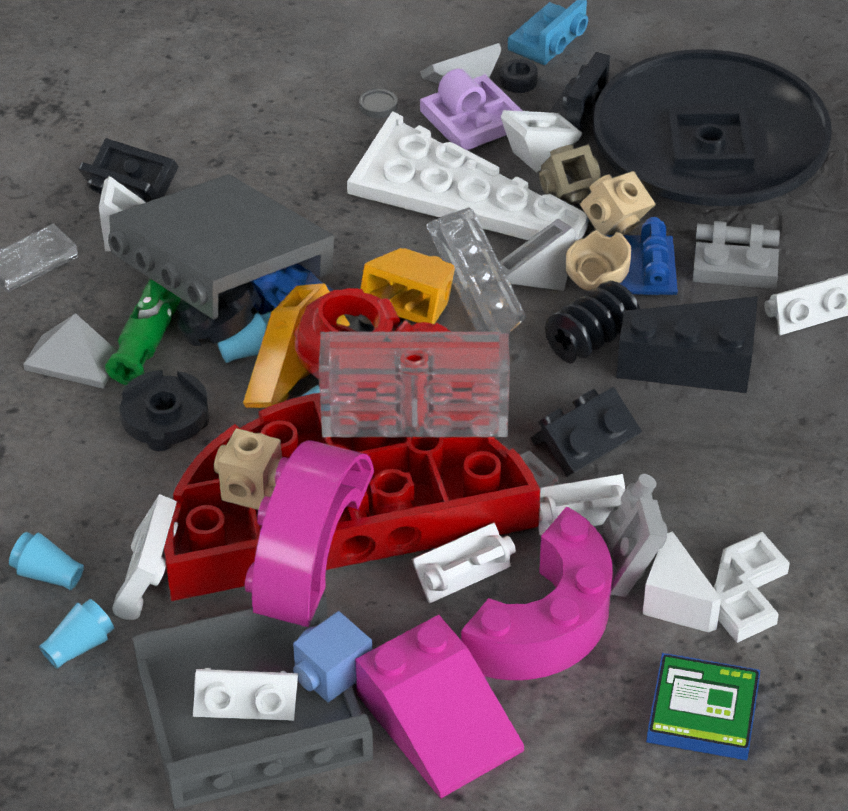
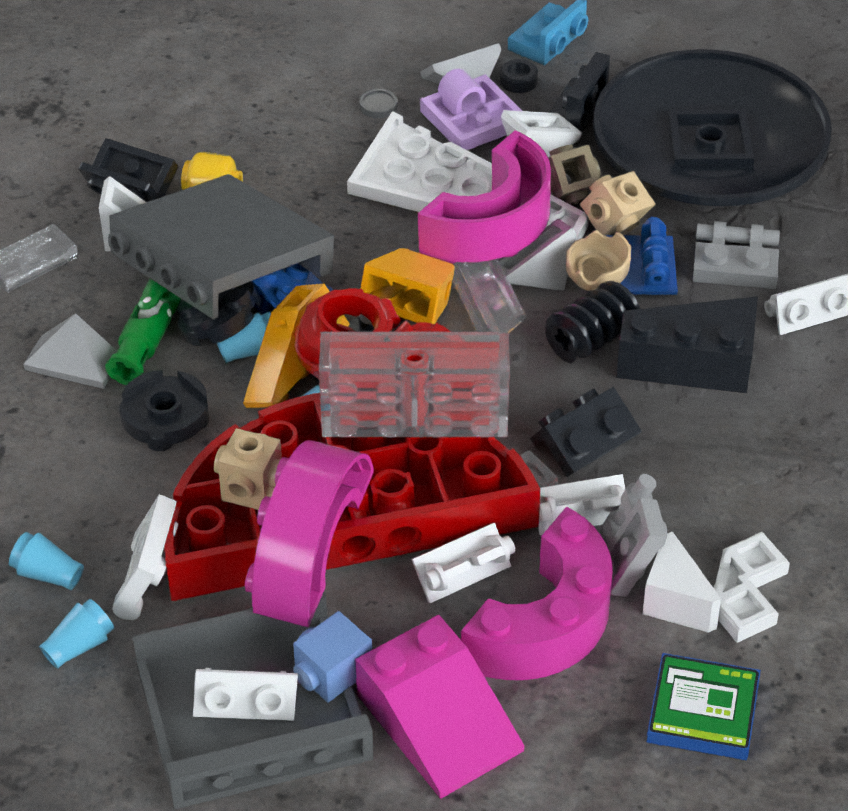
none -> yellow head [181,152,243,190]
none -> dark pink brick [418,130,551,264]

